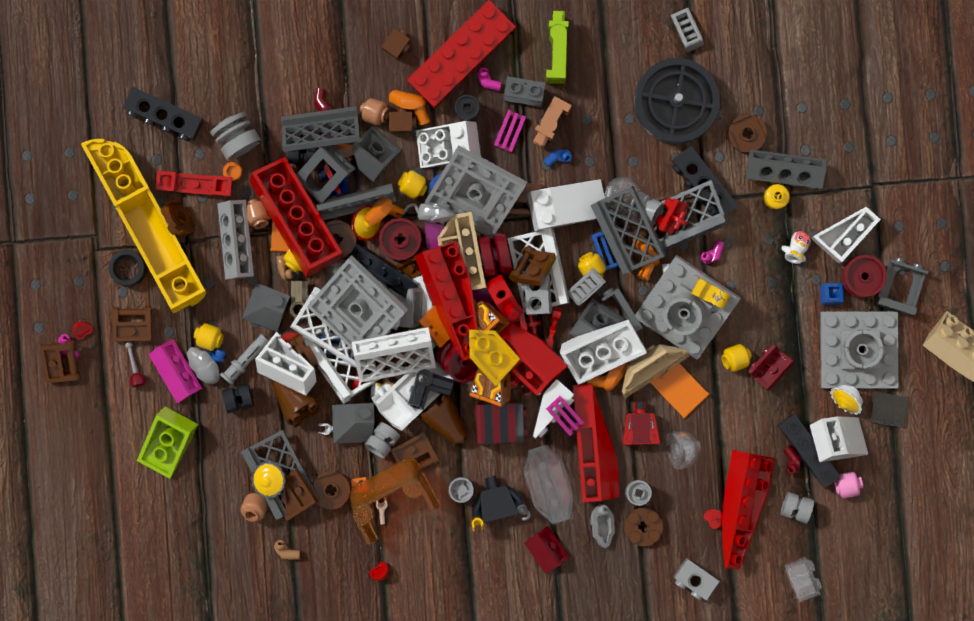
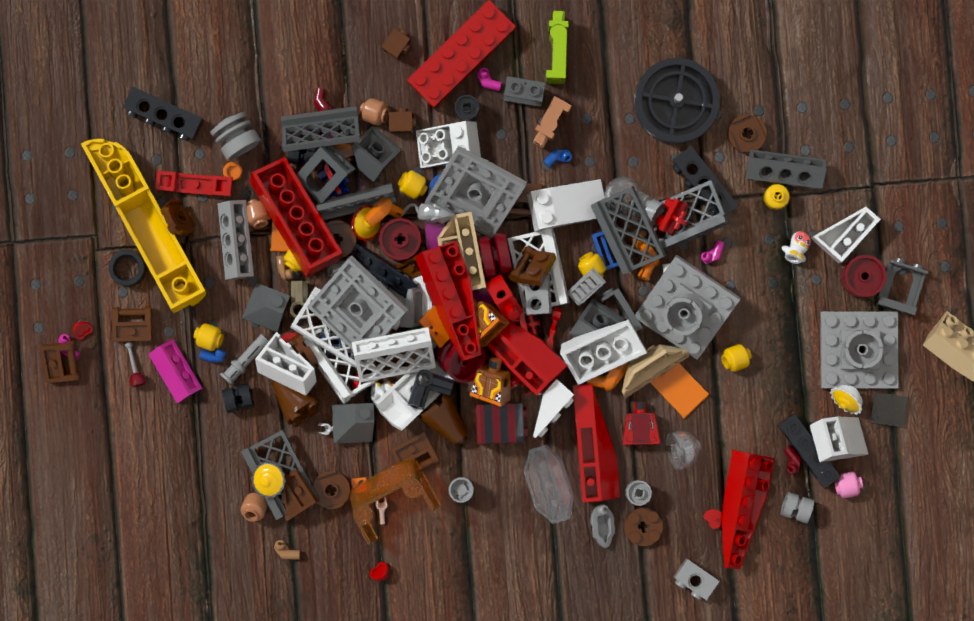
lime slope [137,407,198,479] -> none
light grey arm [187,347,221,384] -> none
light grey wheel [365,422,400,459] -> none
orange arm [389,90,430,125] -> none
yellow tile [469,330,520,386] -> none
black torso [472,476,531,531] -> none
dark pink tile [494,110,526,153] -> none
dark red panel [524,526,570,574] -> none
dark pink tile [546,396,584,436] -> none
light grey slope [671,8,704,52] -> none
yellow leg [691,277,731,309] -> none
dark red bracket [748,344,794,391] -> none
clear brick [784,557,822,602] -> none
blue slope [820,283,844,306] -> none

